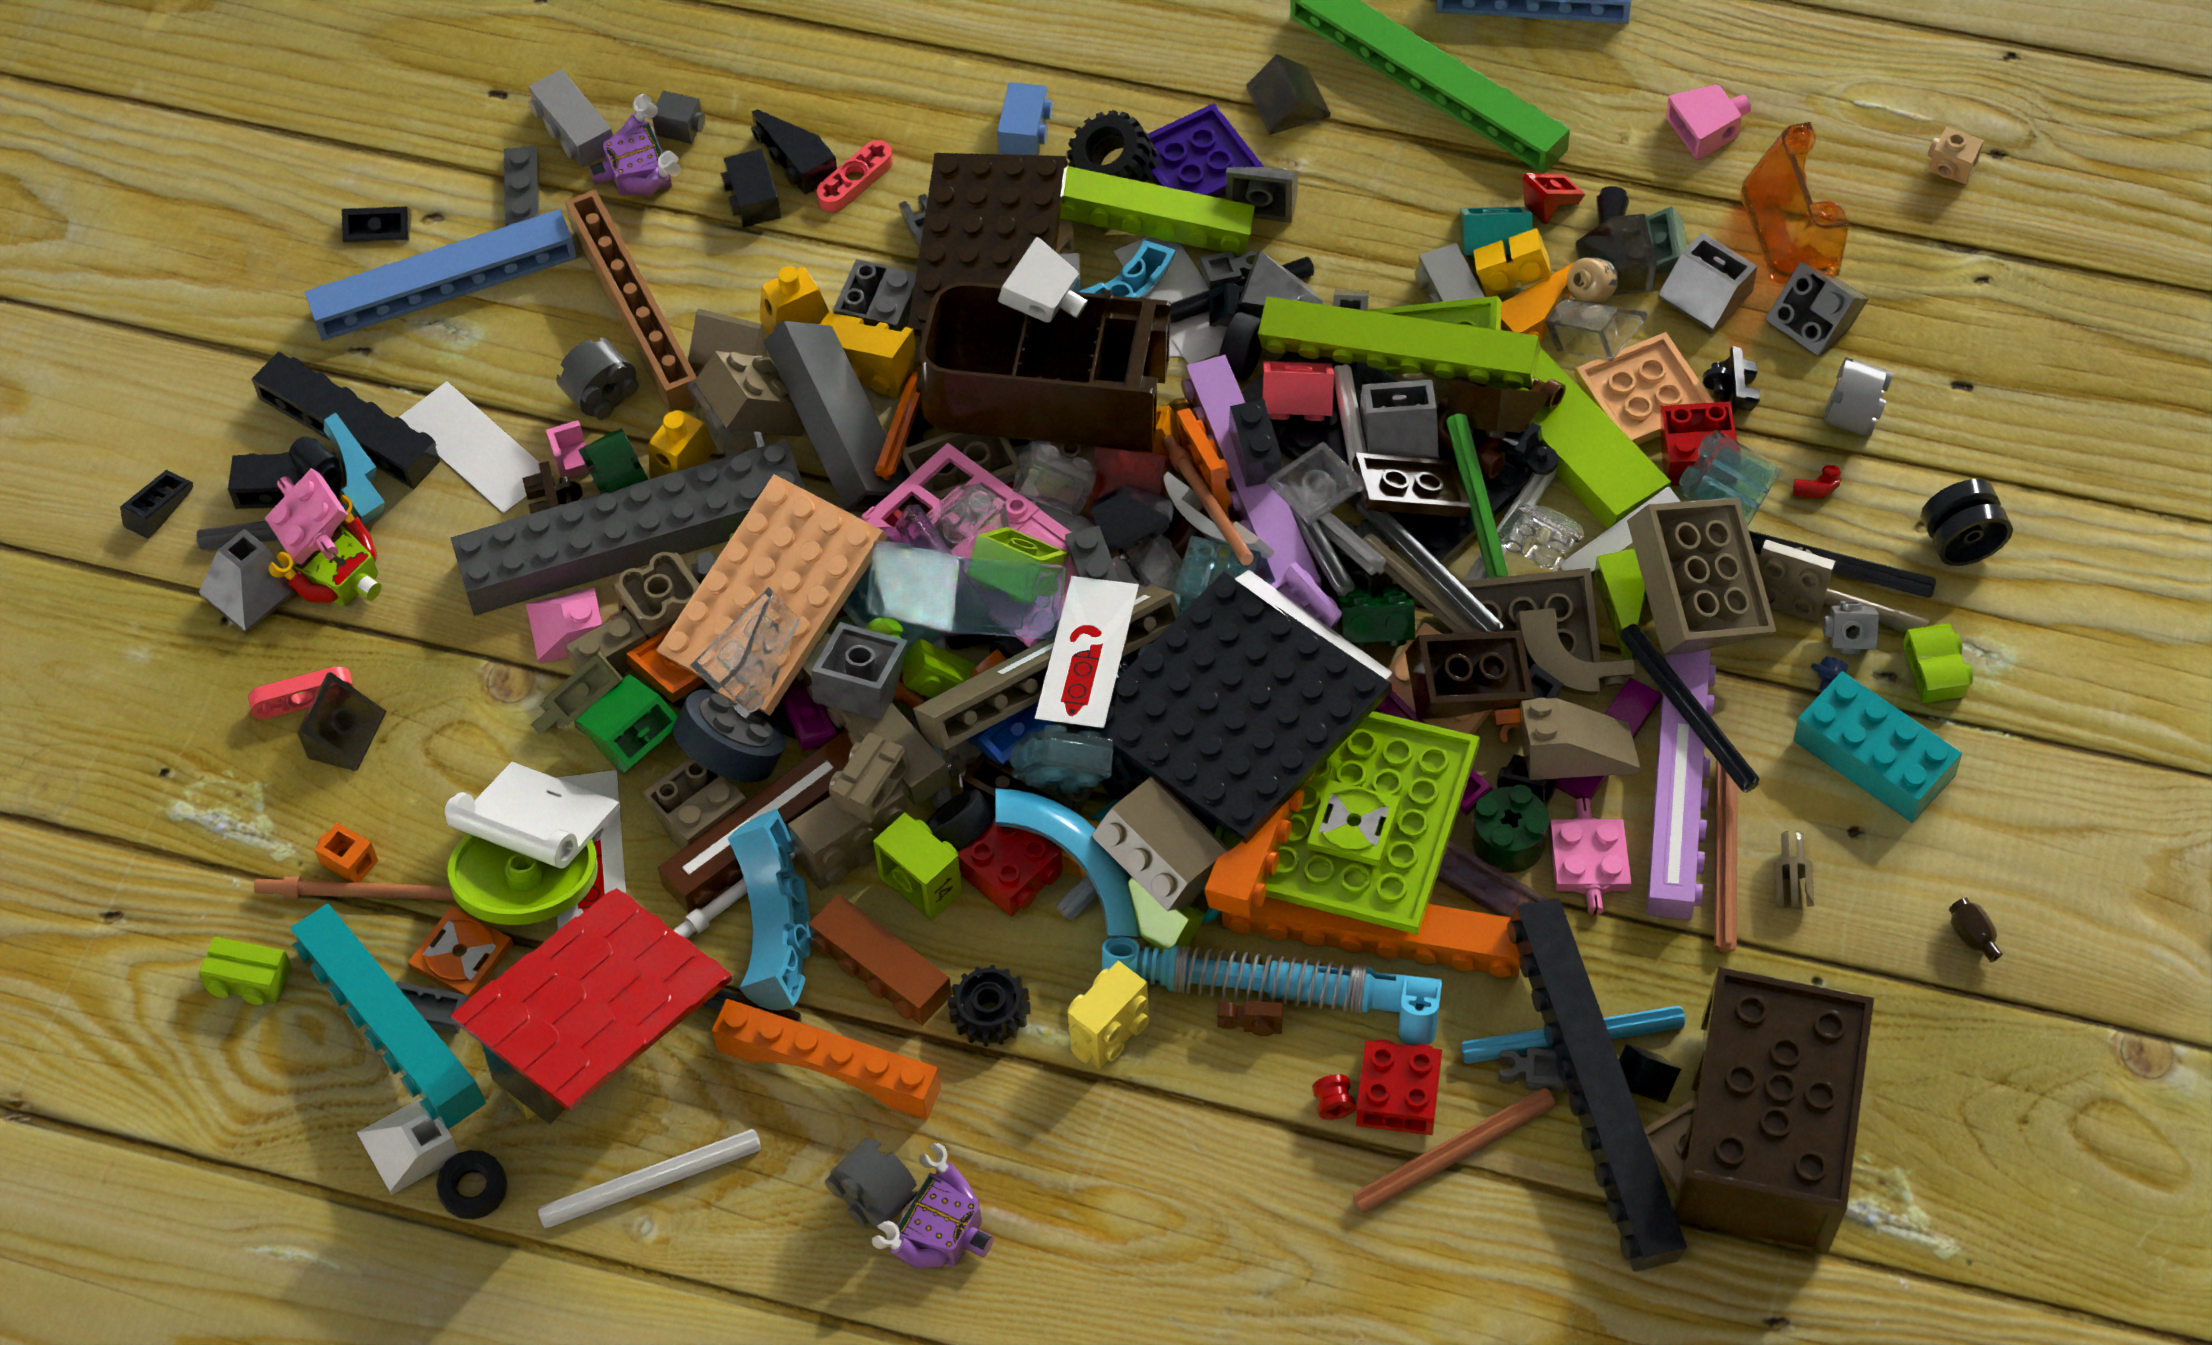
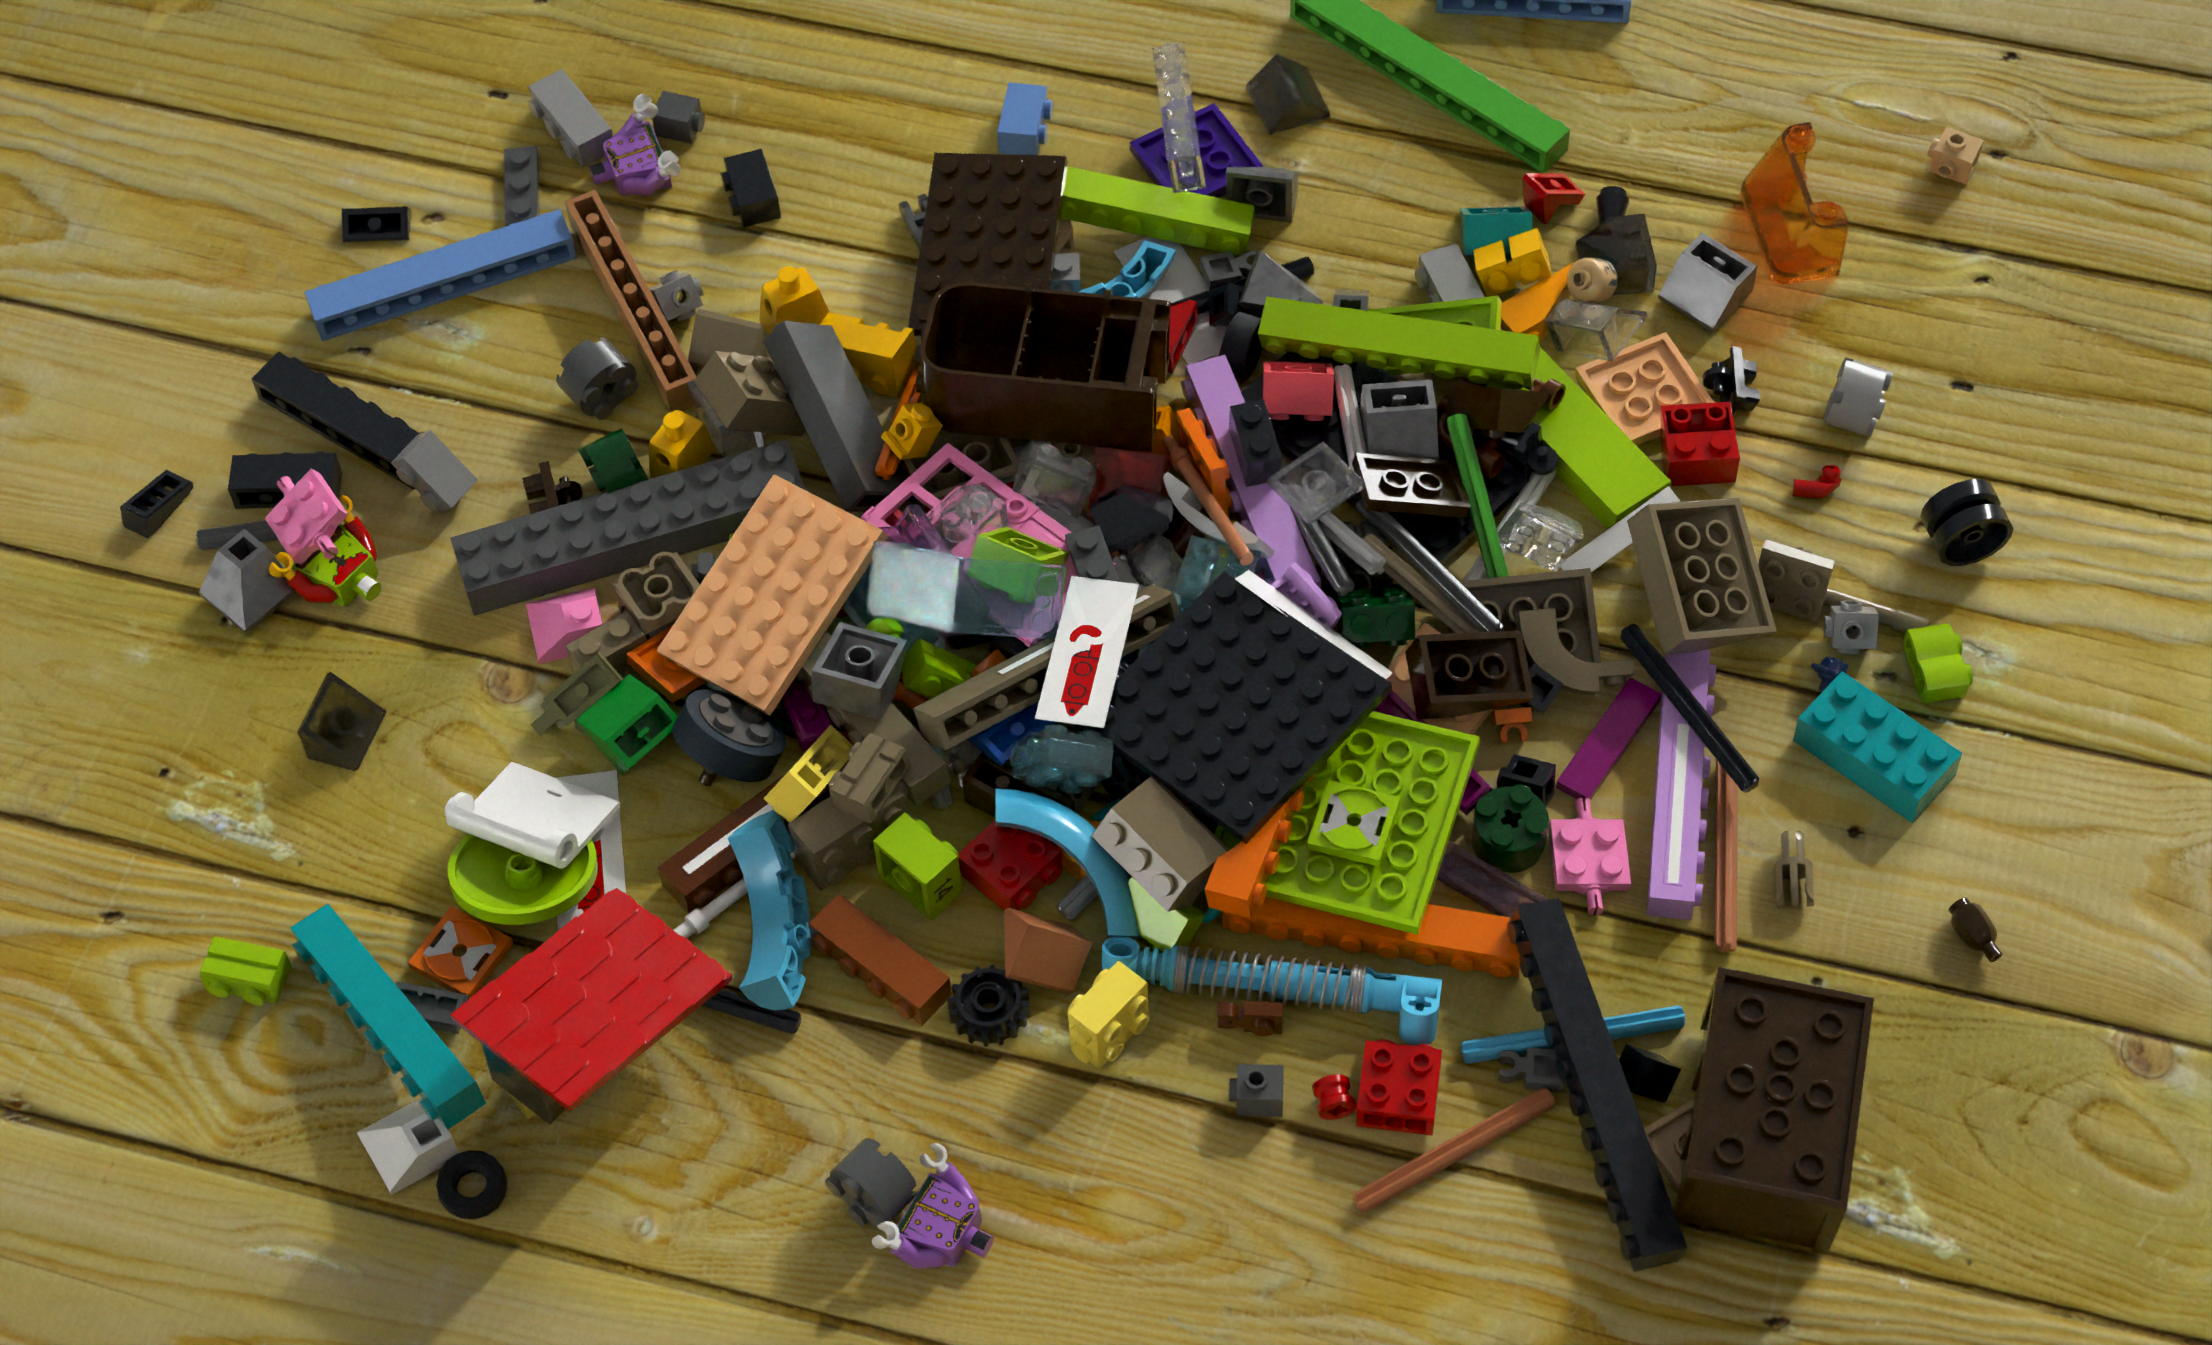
coral beam [248,666,354,719] -> none
nougat bar [254,876,455,901] -> none
black brick [289,436,340,484] -> none
orange brick [314,822,378,883] -> none
medium azure slope [324,413,385,525] -> none
white sticker [399,381,553,513] -> none
white axle [538,1129,761,1228] -> none
bright pink panel [546,420,593,478] -> none
dark tan slope [642,758,746,850] -> none
clear slope [690,587,800,718] -> none
orange arch [711,999,941,1120] -> none
black slope [751,109,837,195] -> none
coral beam [817,140,893,212] -> none
flat silver slope [833,259,916,332] -> none
black tyre [926,789,995,851] -> none
white torso [998,237,1088,322] -> none
black tyre [1067,110,1158,182] -> none
dark tan slope [1519,698,1640,780] -> none
lime slope [1594,549,1646,660] -> none
sand green slope [1642,206,1687,274] -> none
bright pink torso [1666,85,1751,161] -> none
clear light blue brick [1679,430,1782,527] -> none
black axle [1748,530,1936,598] -> none
dark grey slope [1765,261,1869,356] -> none
none -> light grey brick [391,430,478,513]
none -> light grey brick [649,270,704,321]
none -> light yellow slope [763,725,853,823]
none -> yellow brick [881,402,943,460]
none -> nougat slope [1004,908,1093,994]
none -> clear brick [1152,42,1206,193]
none -> red slope [1167,300,1198,374]
none -> dark grey brick [1229,1064,1284,1117]

